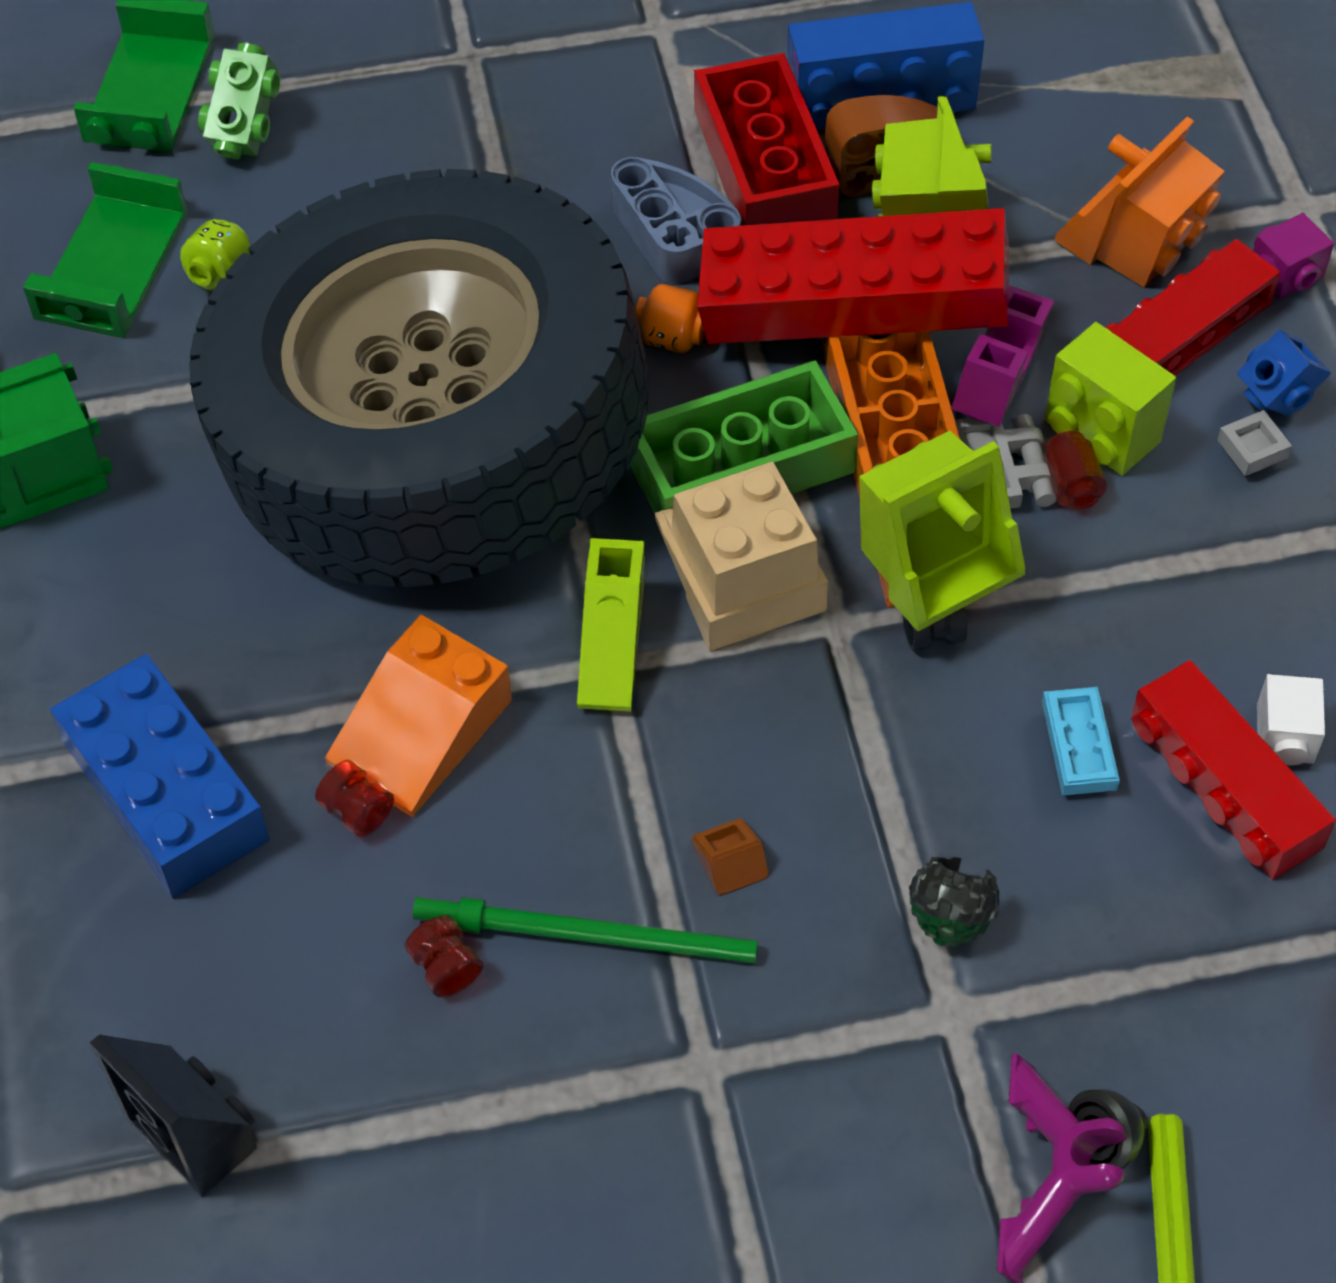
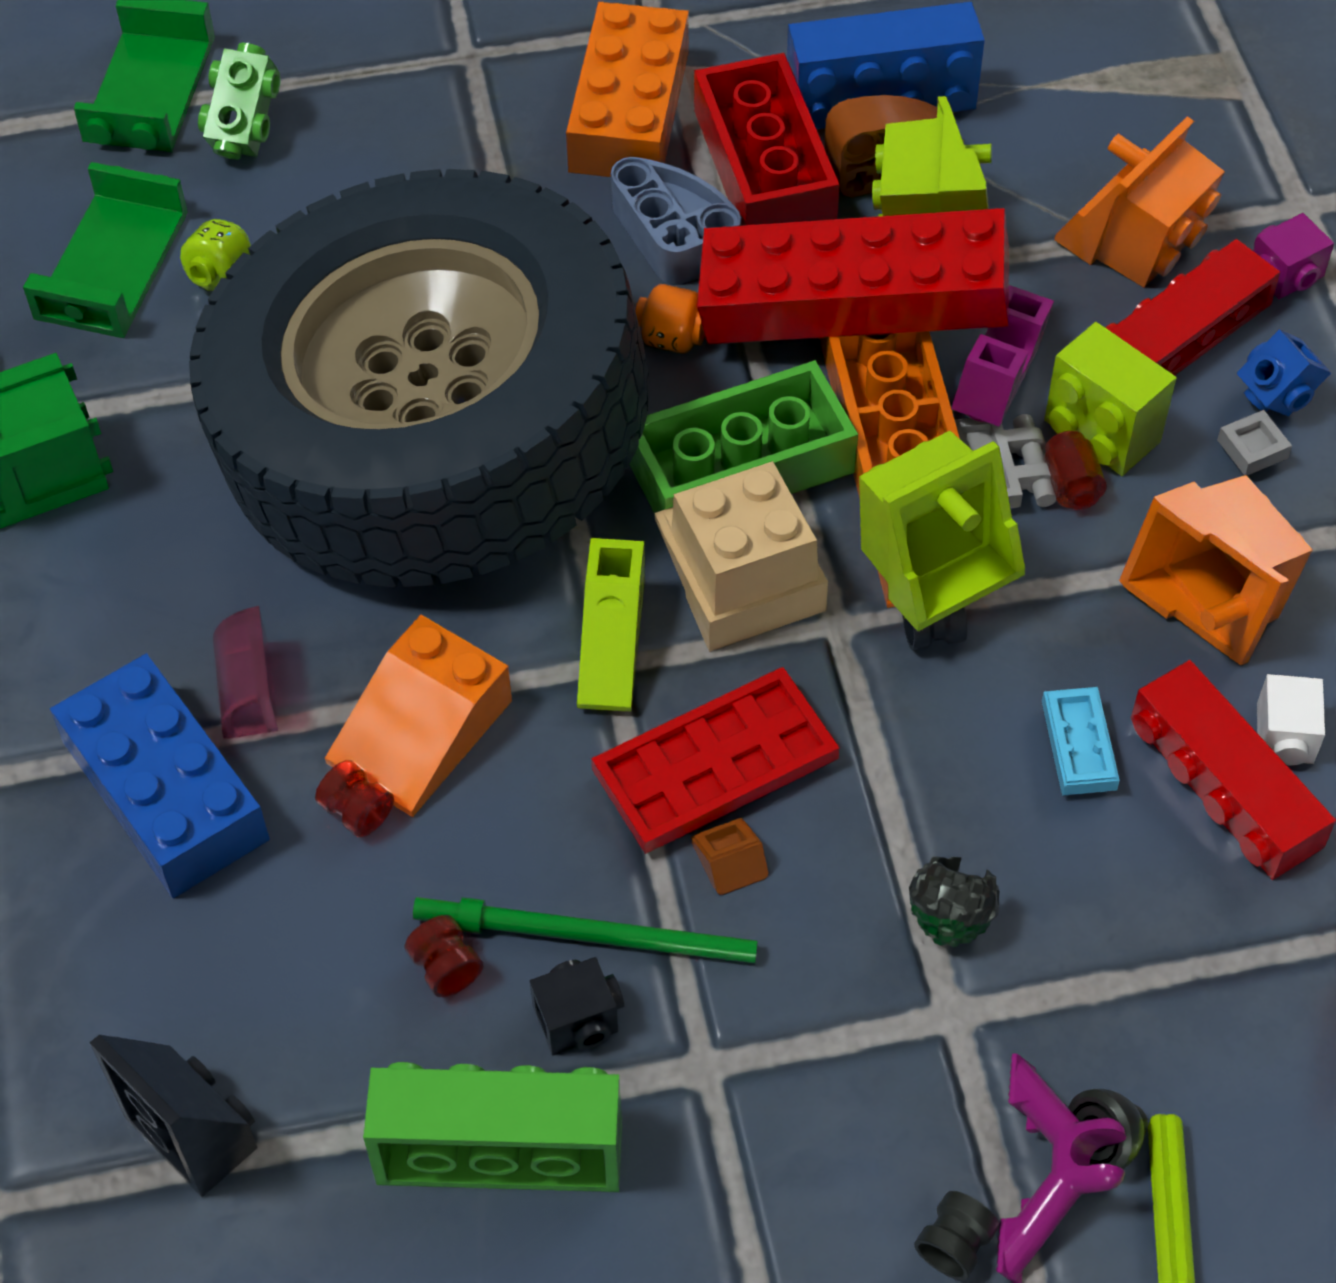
none -> clear pink brick [213,606,278,739]
none -> bright green brick [363,1062,622,1192]
none -> black brick [529,957,625,1056]
none -> orange brick [566,2,689,177]
none -> red plate [591,667,840,854]
none -> pearl dark grey wheel [914,1191,999,1280]
none -> orange piece [1119,475,1313,666]

